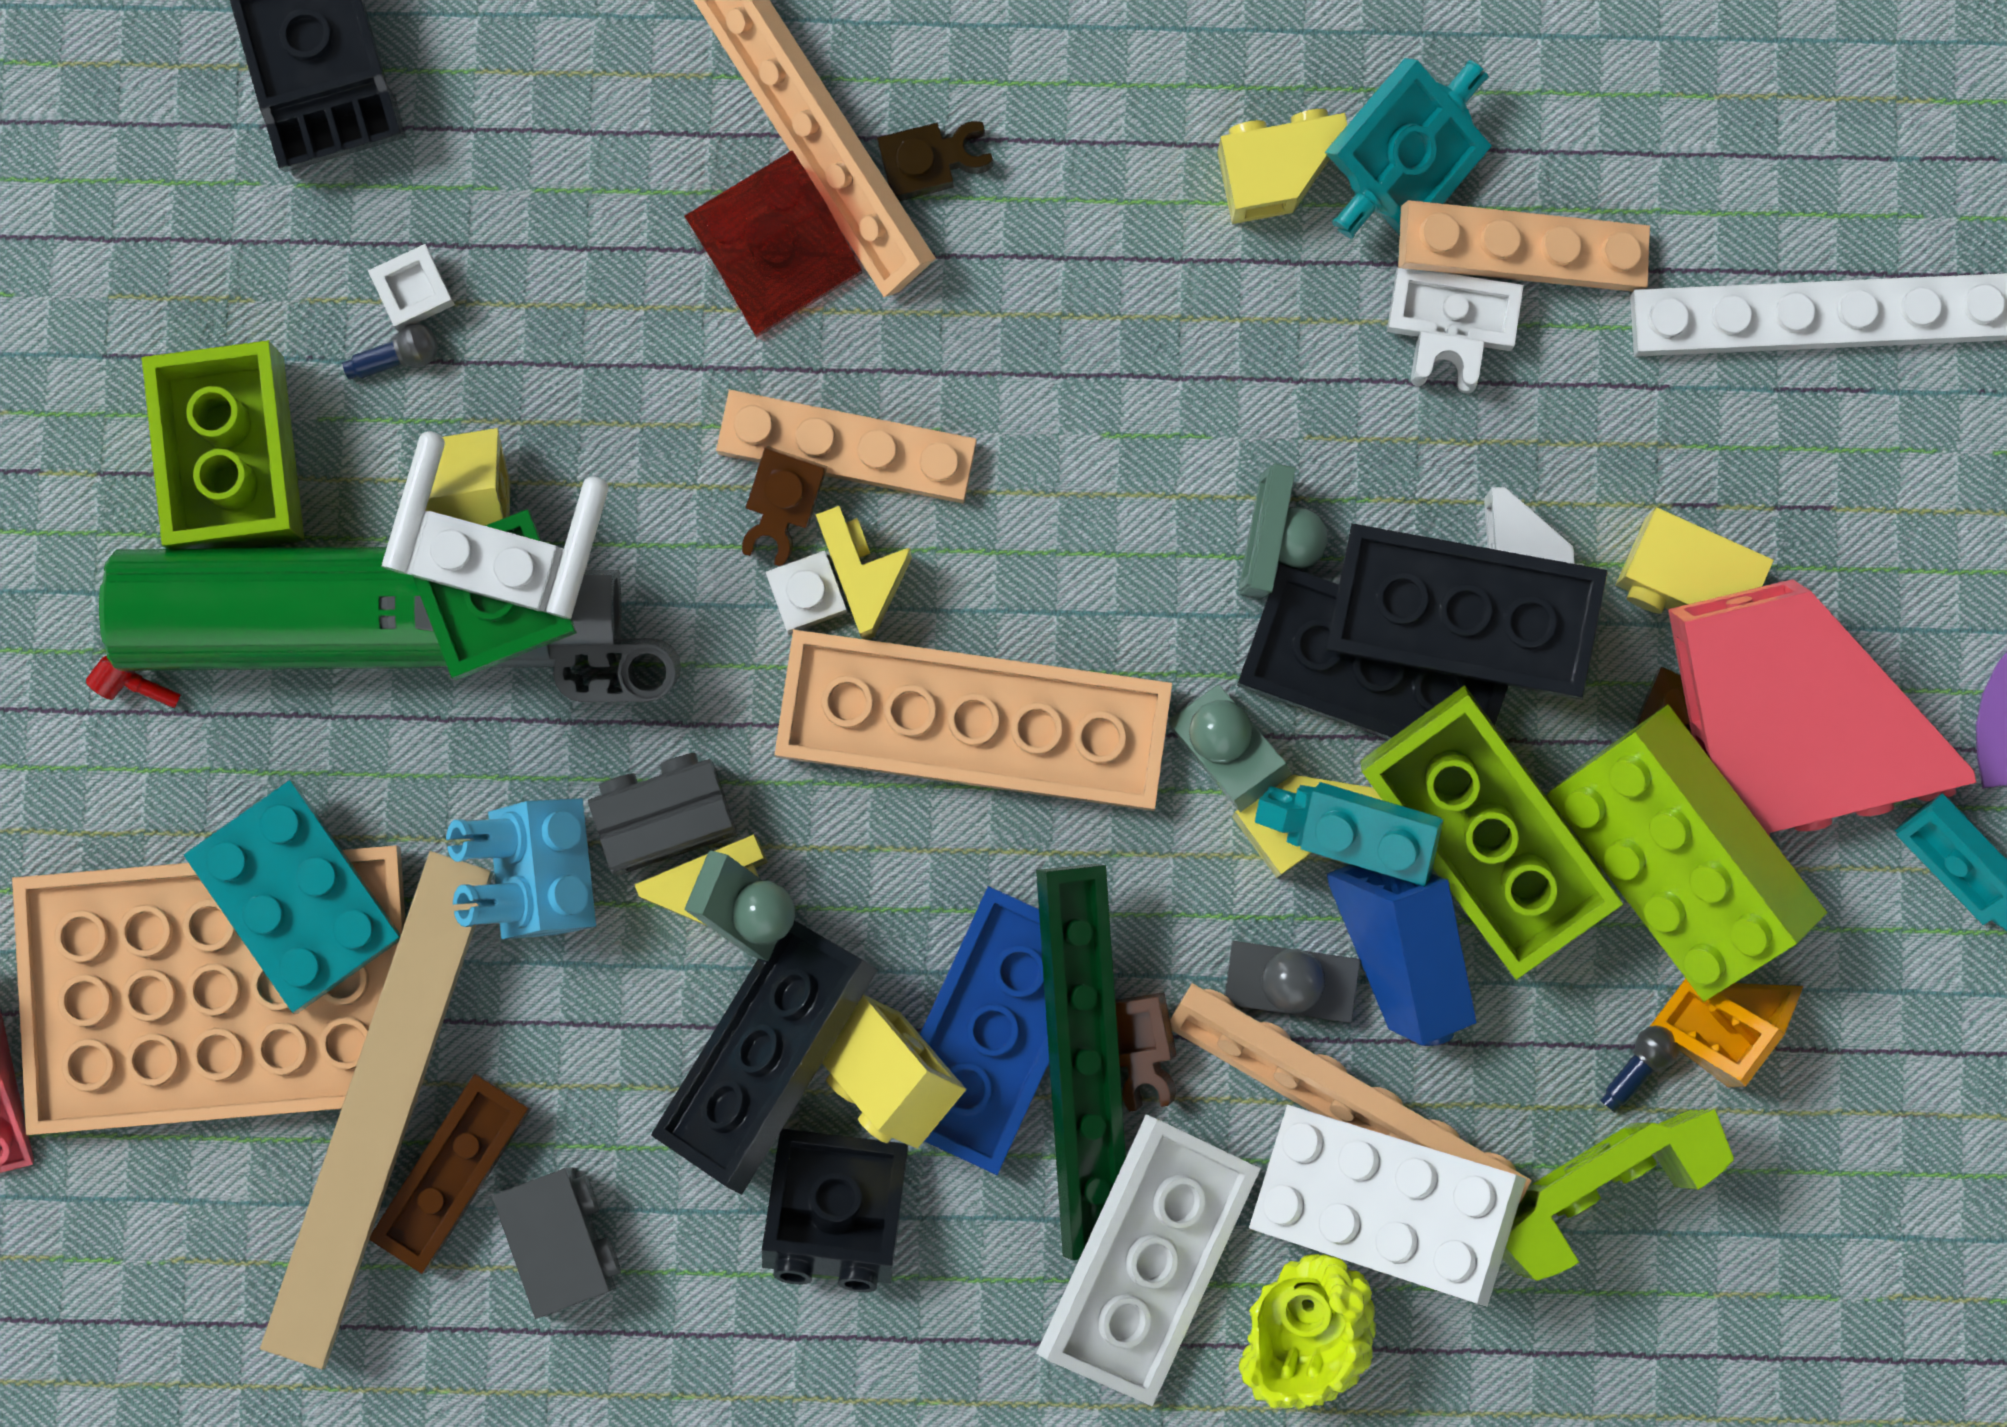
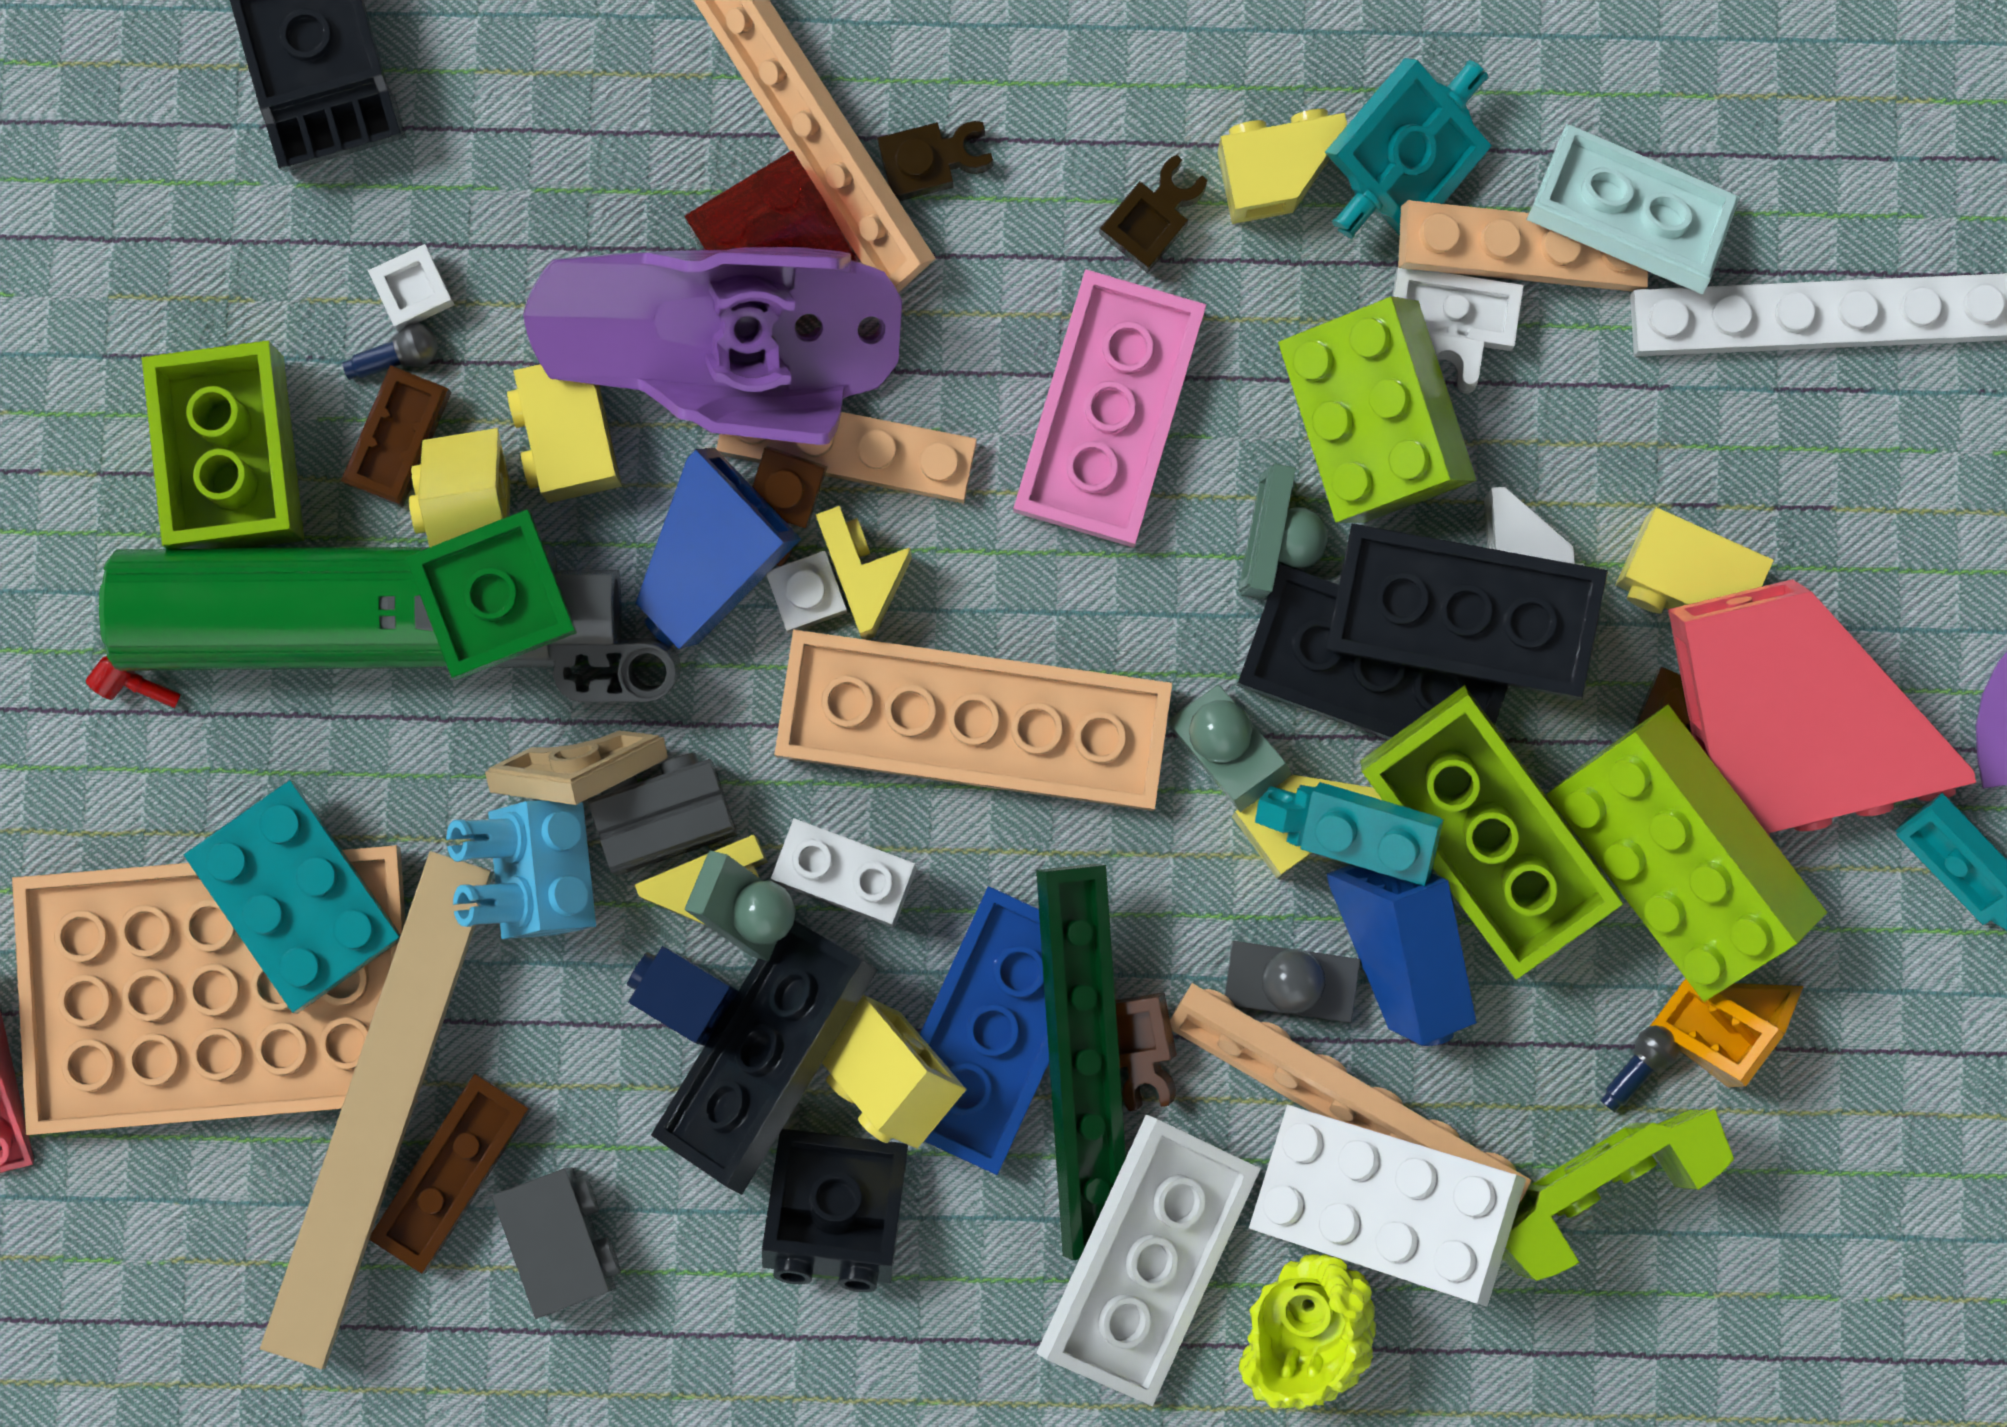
white plate [381,431,609,619] -> none
none -> reddish brown plate [341,365,452,508]
none -> tan tile [485,730,668,805]
none -> light yellow brick [507,364,622,503]
none -> medium lavender piece [523,247,902,445]
none -> dark blue brick [627,946,738,1046]
none -> blue slope [636,447,801,649]
none -> white brick [771,818,917,928]
none -> bright pink plate [1013,269,1207,548]
none -> dark brown plate [1099,155,1207,273]
none -> lime brick [1278,296,1477,523]
none -> light aqua tile [1526,124,1740,294]

